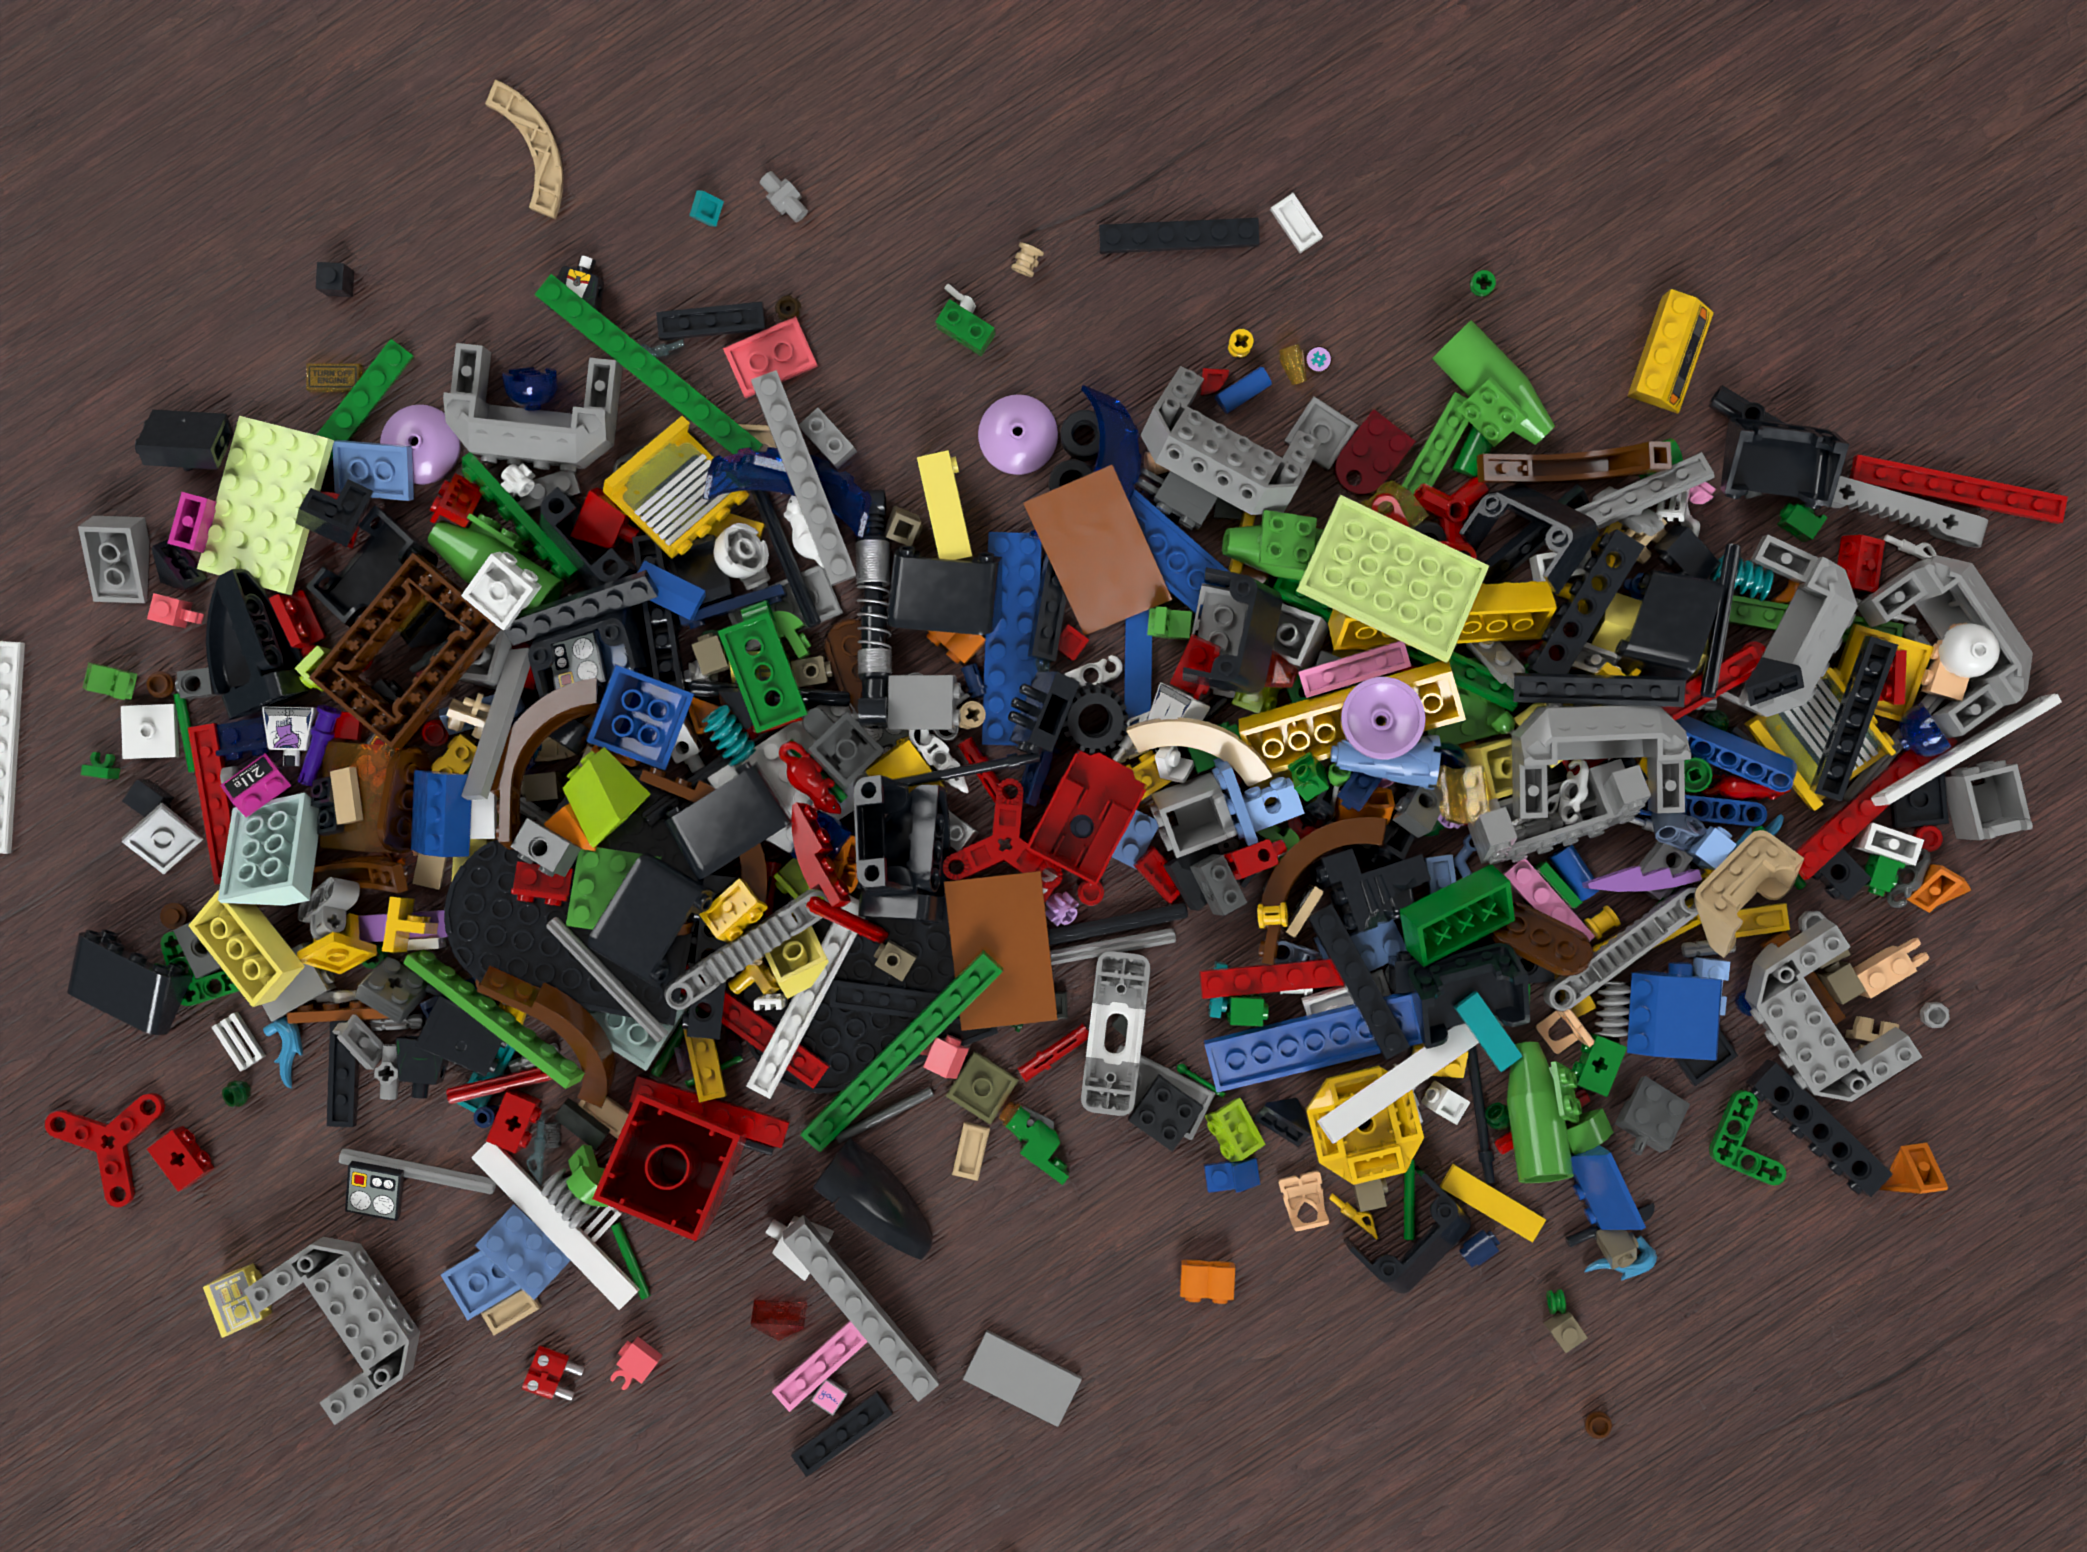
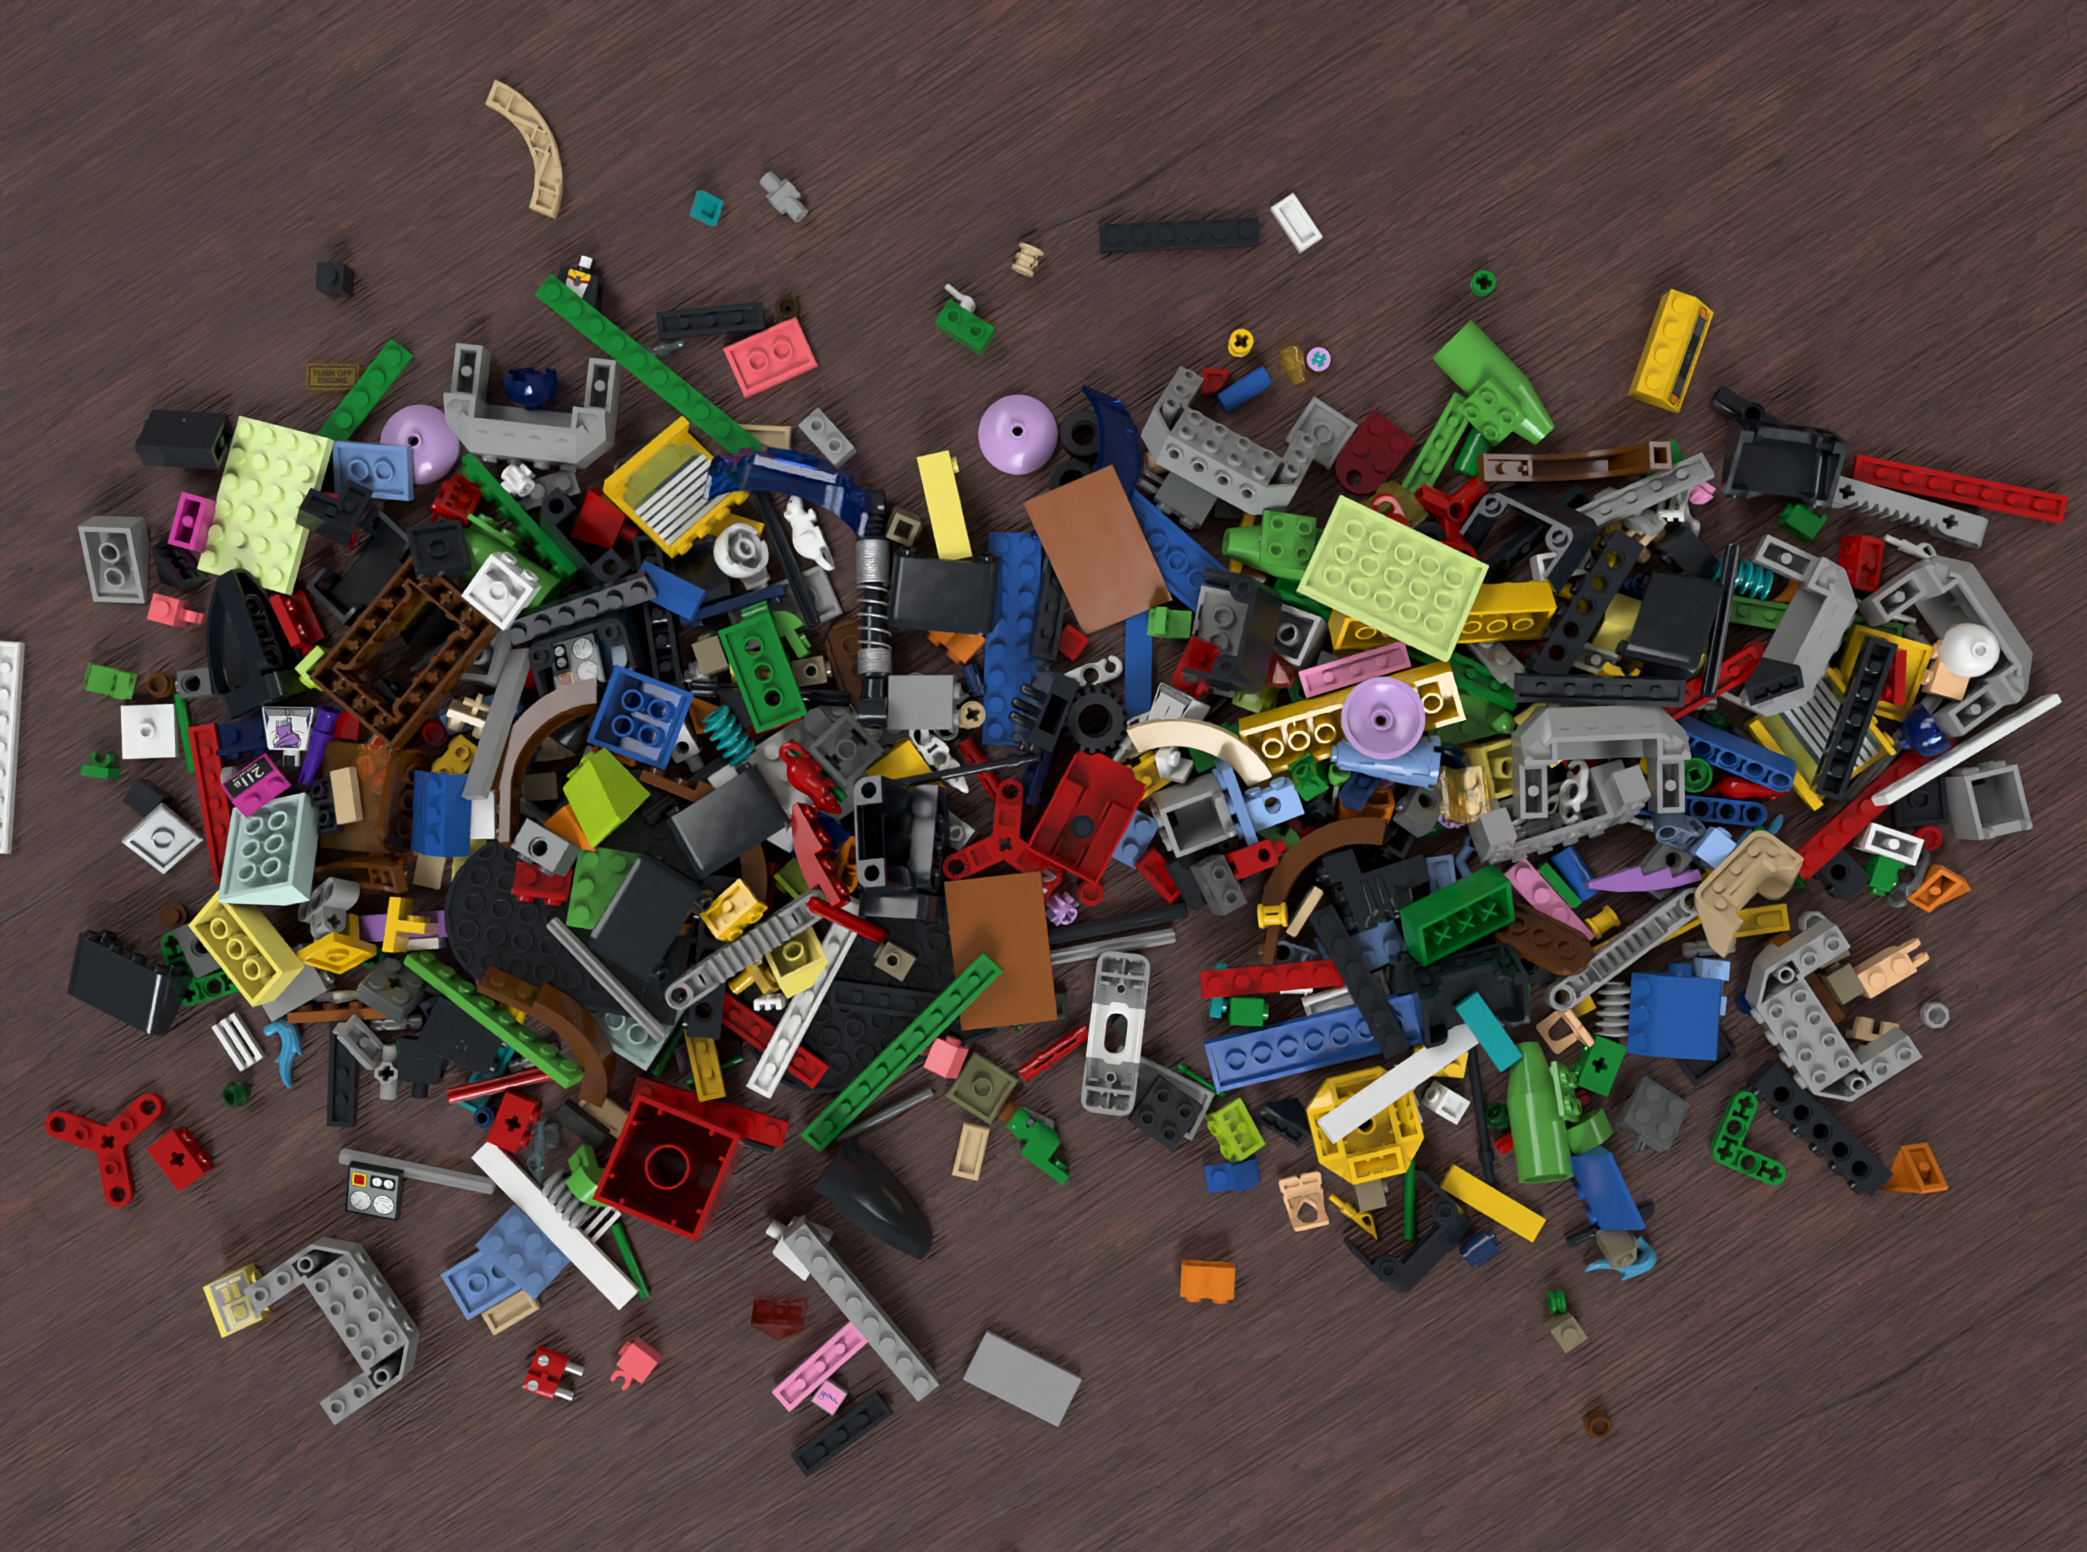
light grey brick [751,370,856,586] -> none
none -> black tile [406,519,472,579]

